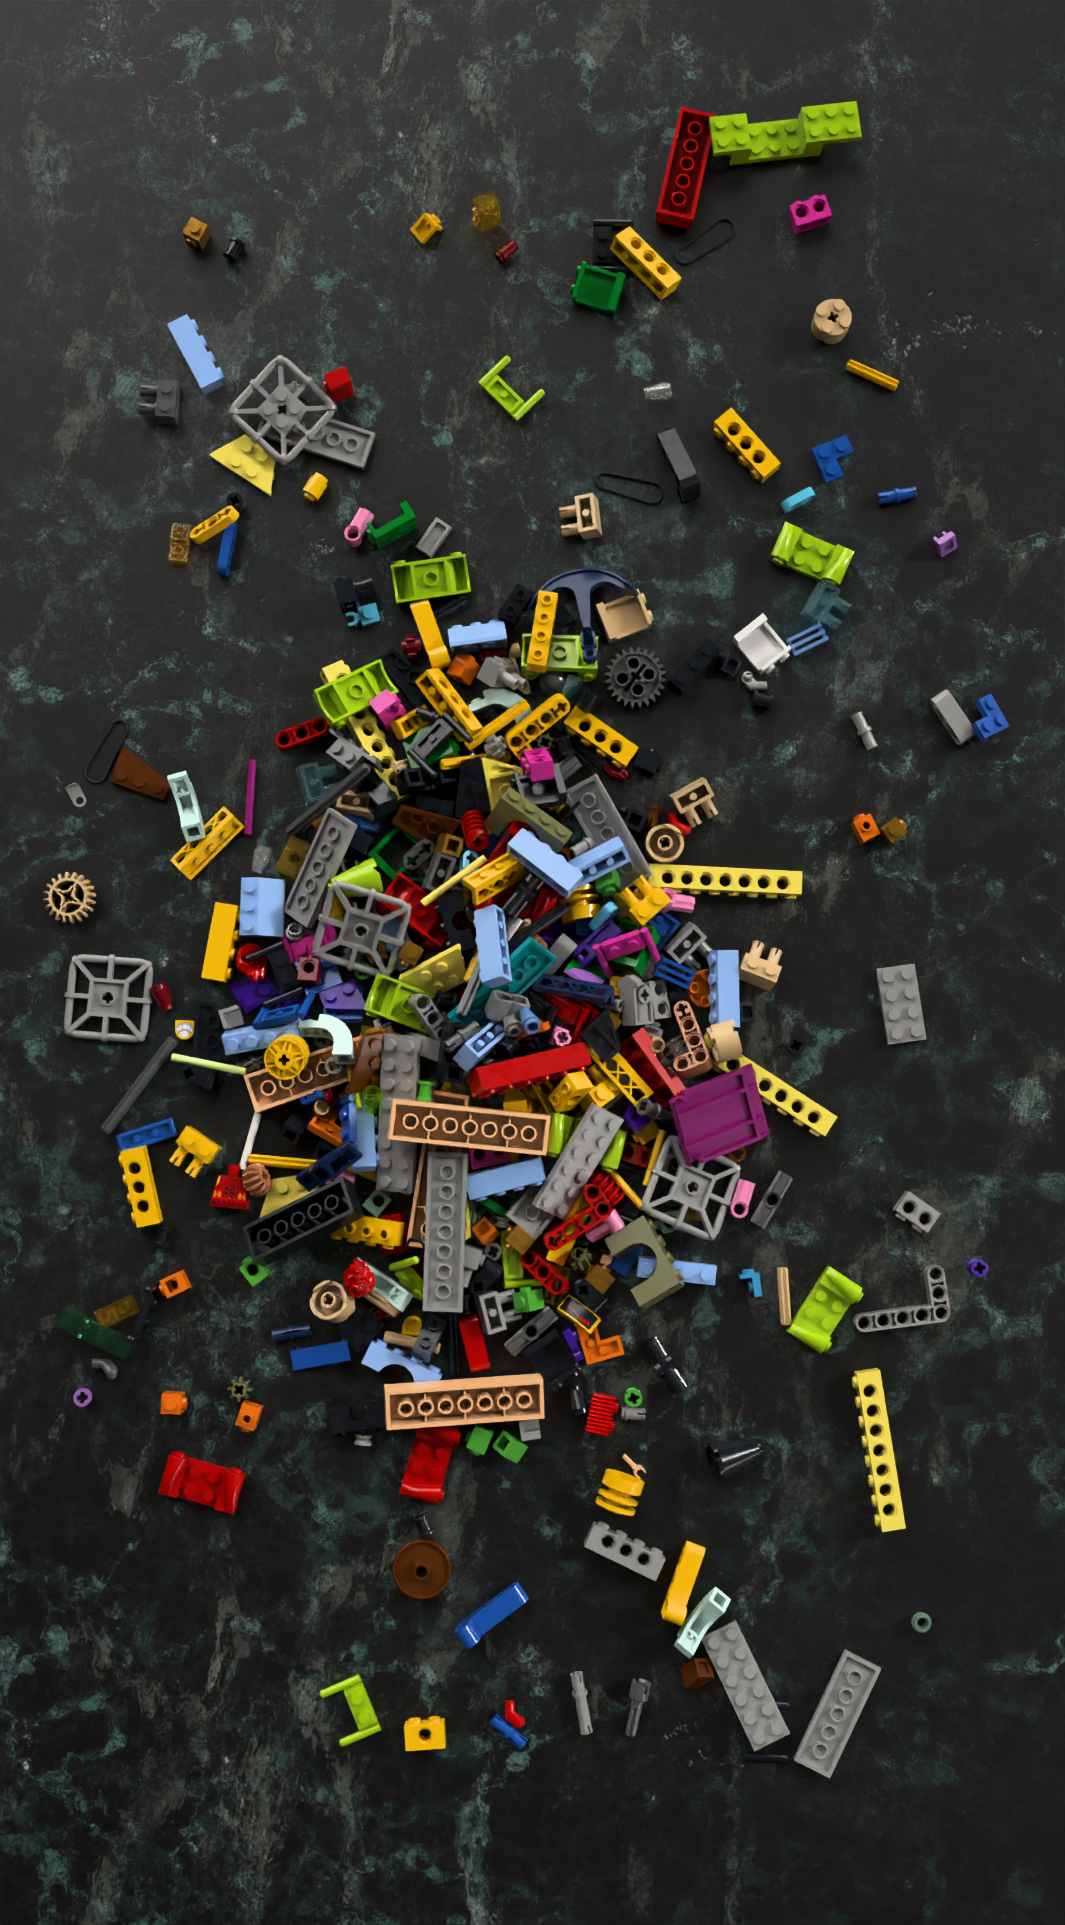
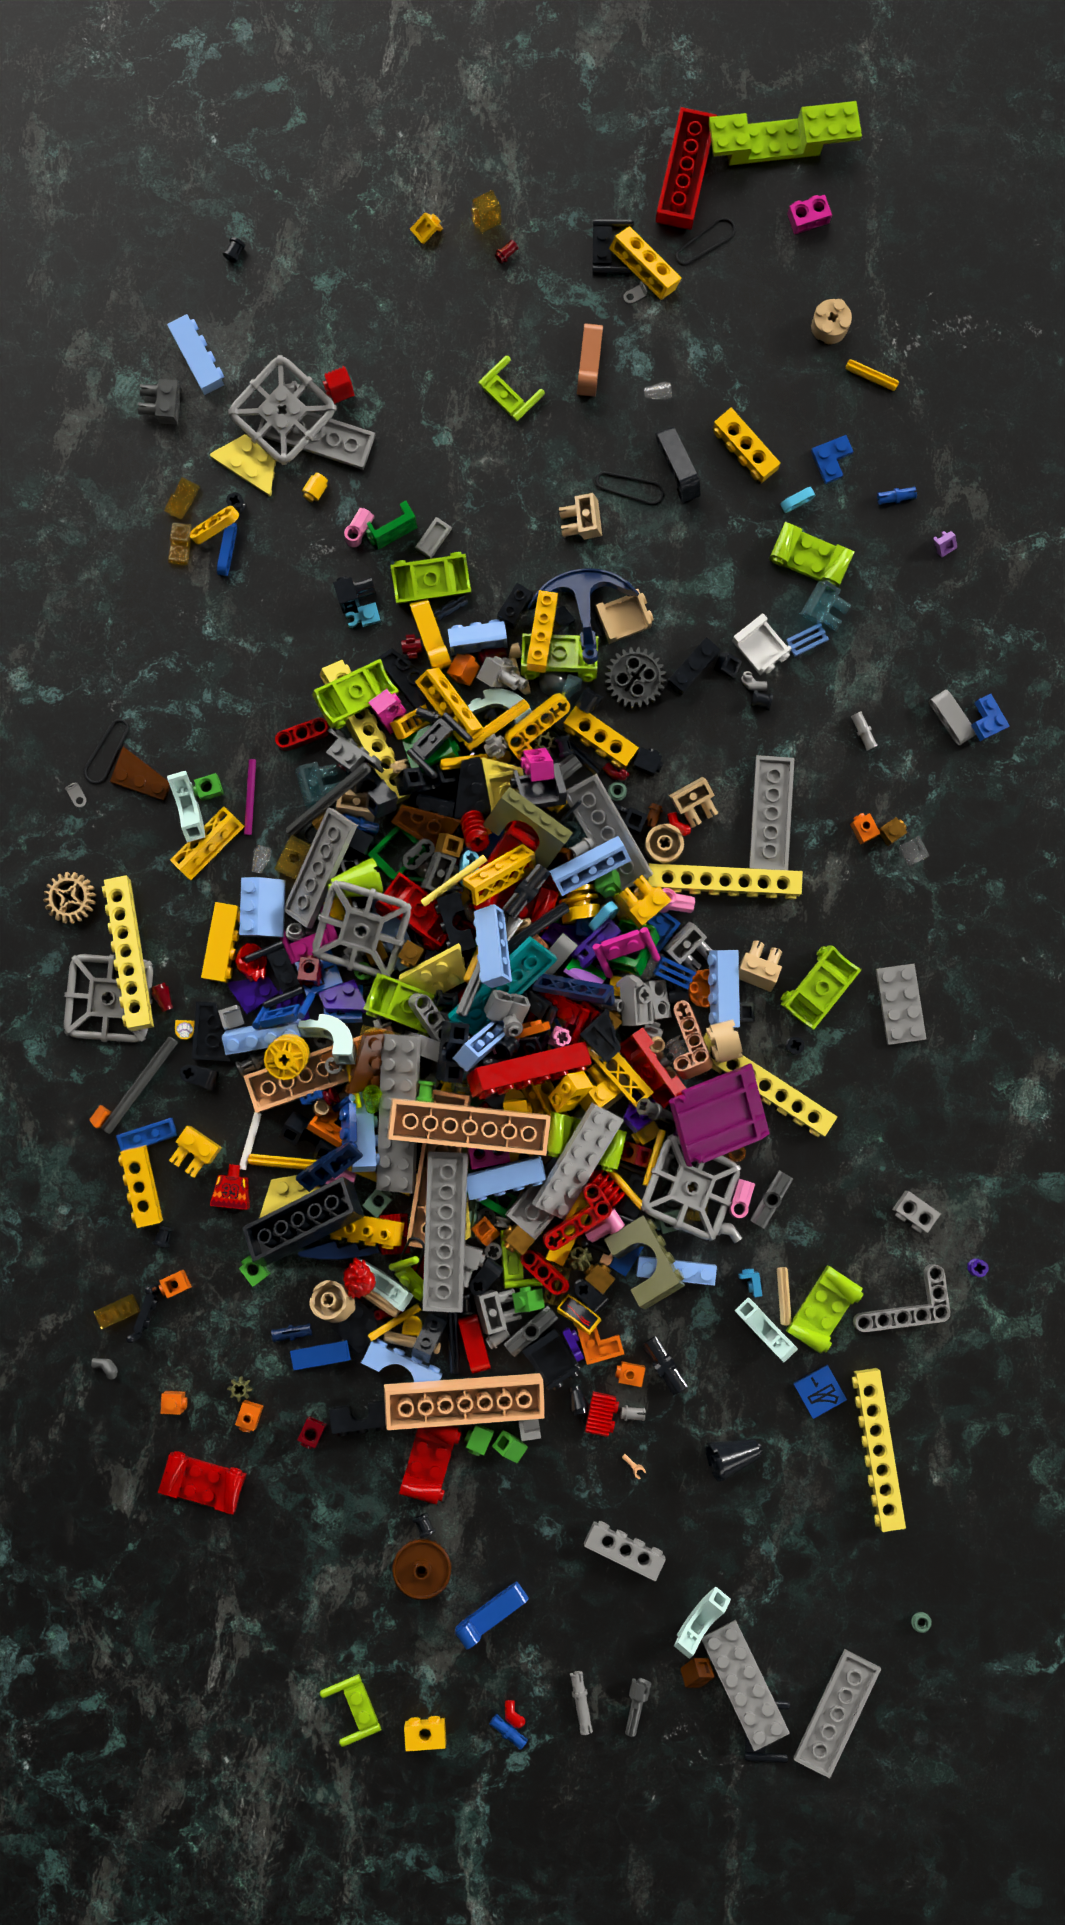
clear green arch [54,1306,137,1360] -> none
medium lavender bush [73,1388,92,1407] -> none
yellowish green bar [171,1053,247,1075] -> none
pearl gold brick [182,217,211,250] -> none
nougat gear [242,1163,273,1197] -> none
light grey bush [354,1433,373,1446] -> none
dark grey pin [443,1021,481,1053] -> none
light blue brick [507,828,583,899] -> none
medium blue cone [519,1007,541,1034] -> none
green panel [569,261,626,315] -> none
yellow wheel [595,1469,645,1516] -> none
bright green bush [624,1387,642,1407] -> none
yellow beam [661,1541,705,1626] -> none
none -> orange slope [90,1105,112,1128]
none -> light yellow brick [102,875,154,1032]
none -> clear yellow slope [164,477,200,519]
none -> bright green brick [193,773,224,801]
none -> dark red brick [297,1416,326,1449]
none -> dark blue slope [298,1240,381,1259]
none -> yellow bar [367,1304,421,1342]
none -> light grey pin [485,1329,511,1349]
none -> nougat beam [577,324,603,397]
none -> sand green plate [608,782,627,801]
none -> orange brick [615,1361,645,1387]
none -> light grey piece [624,281,647,303]
none -> light grey arm [717,1222,742,1243]
none -> light aqua arch [735,1297,798,1362]
none -> light grey plate [749,755,794,871]
none -> lime piece [781,945,861,1030]
none -> blue tile [793,1364,847,1419]
none -> clear panel [899,836,930,866]

